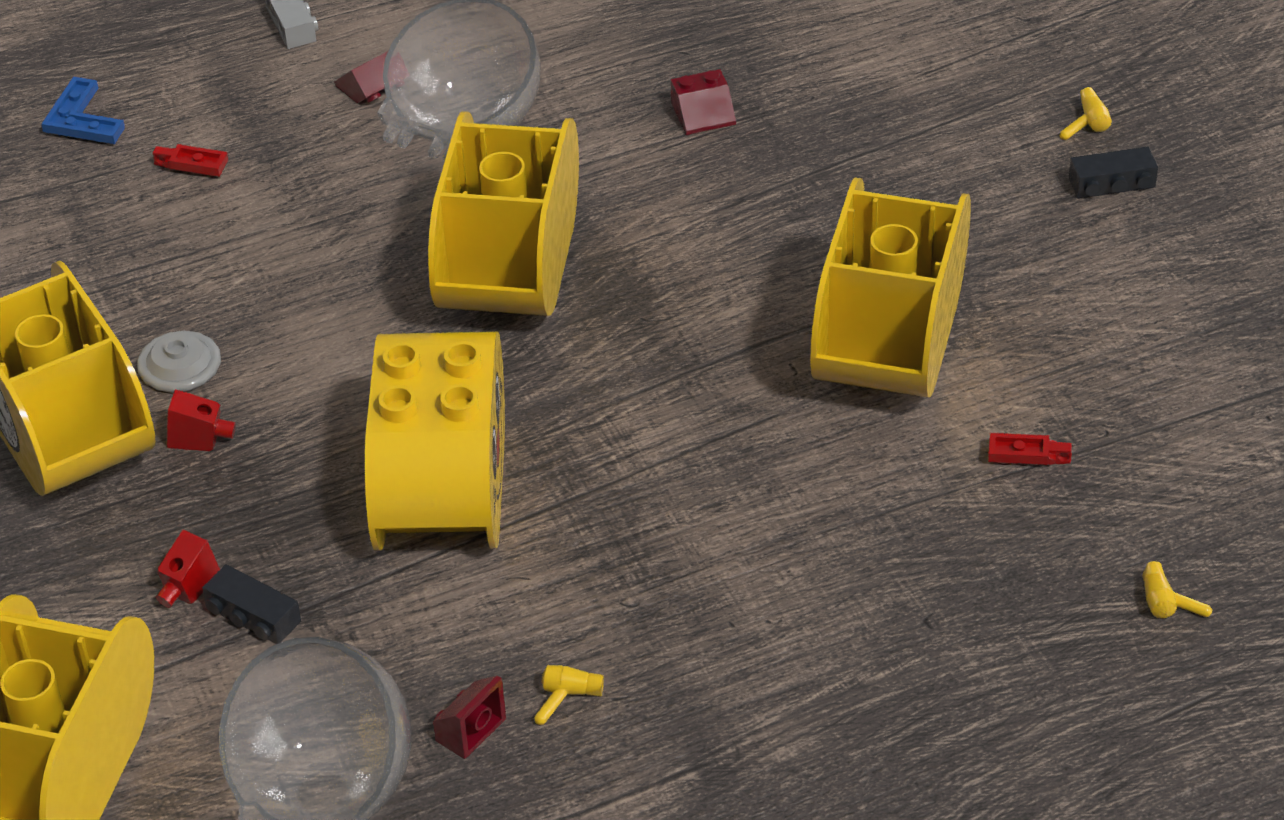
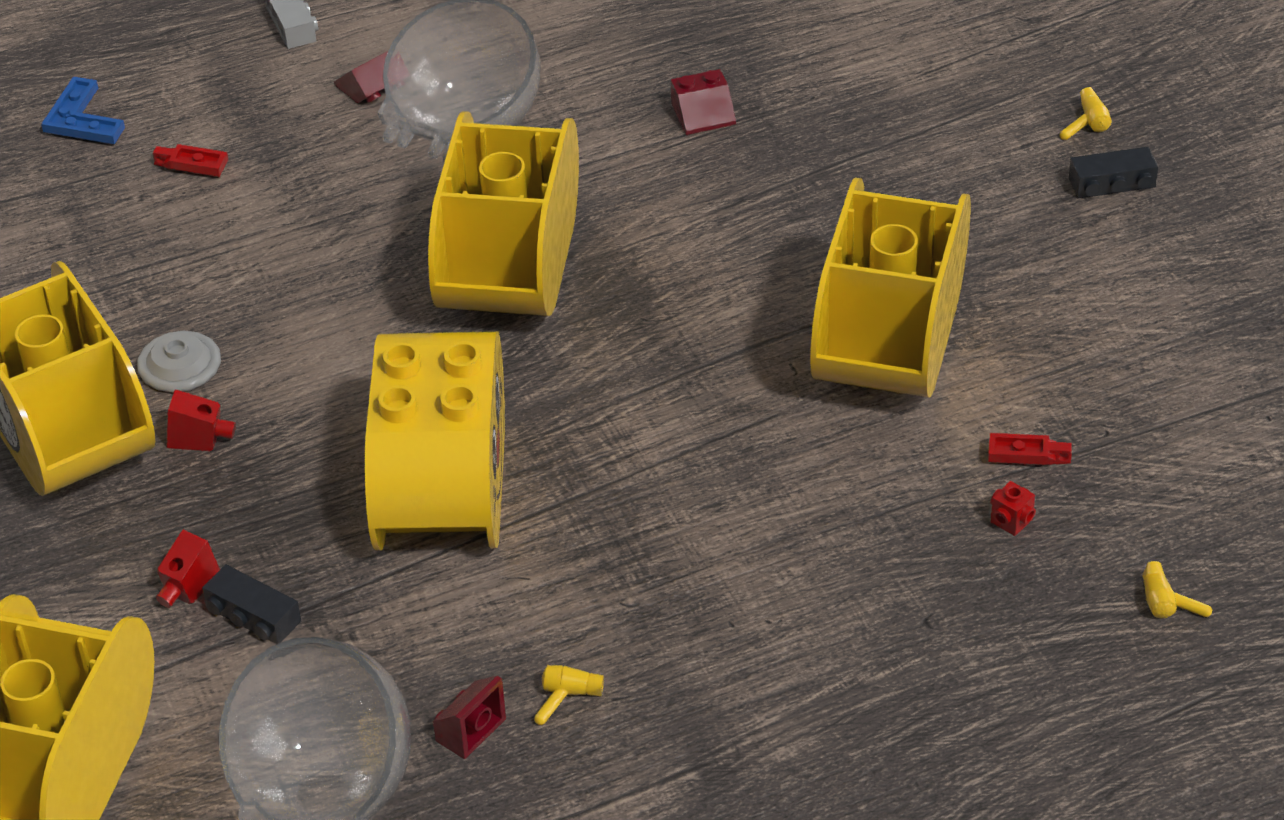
none -> red brick [990,481,1036,536]

